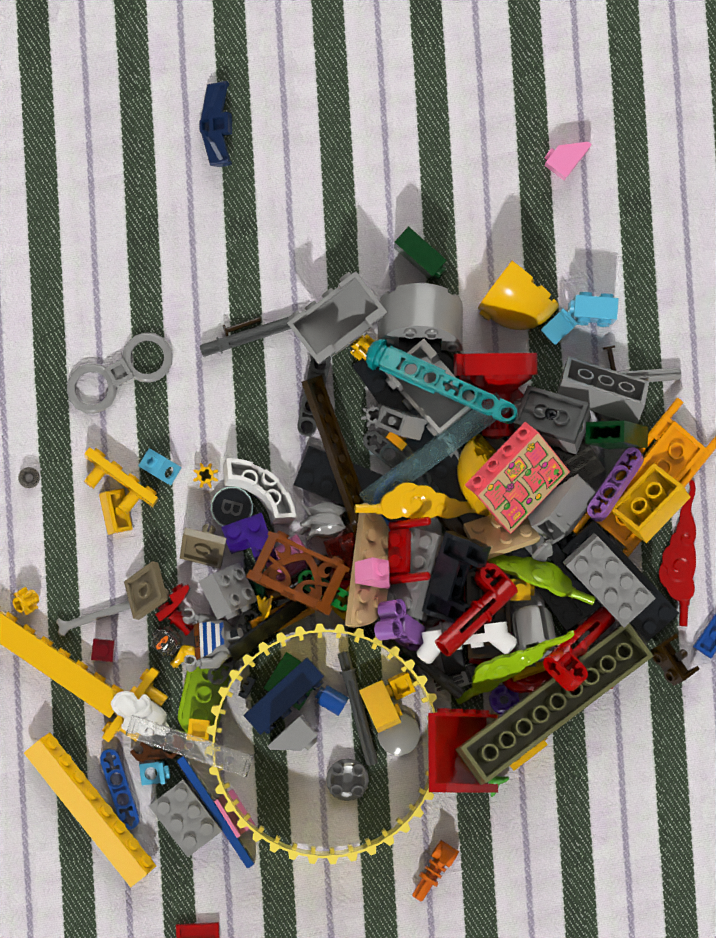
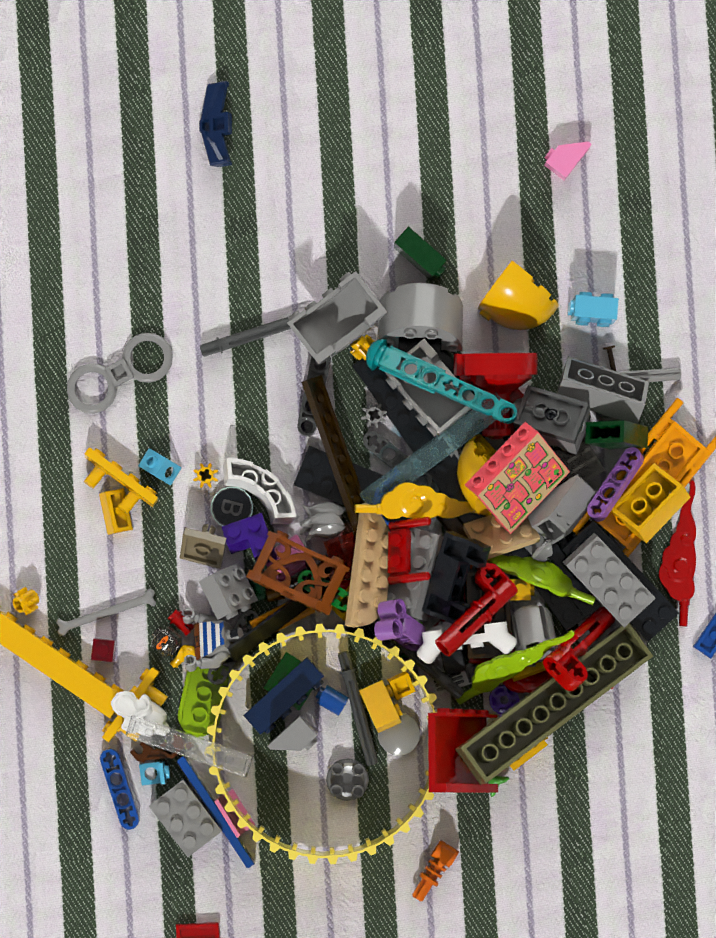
clear smoke plate [18,467,40,488] -> none
yellow brick [24,732,157,887] -> none
dark tan tile [124,561,169,620] -> none
red slope [155,583,191,621] -> none
yellow plate [187,718,211,742] -> none
dark brown pin [223,317,261,336] -> none
black tile [238,675,257,699] -> none
yellow piece [256,595,273,621] -> none
bright pink slope [355,557,390,589] -> none
light grey brick [376,405,426,440] -> none
light orange plate [386,432,407,451] -> none
medium azure bracket [541,308,578,345] -> none
dark brown window [650,633,699,686] -> none

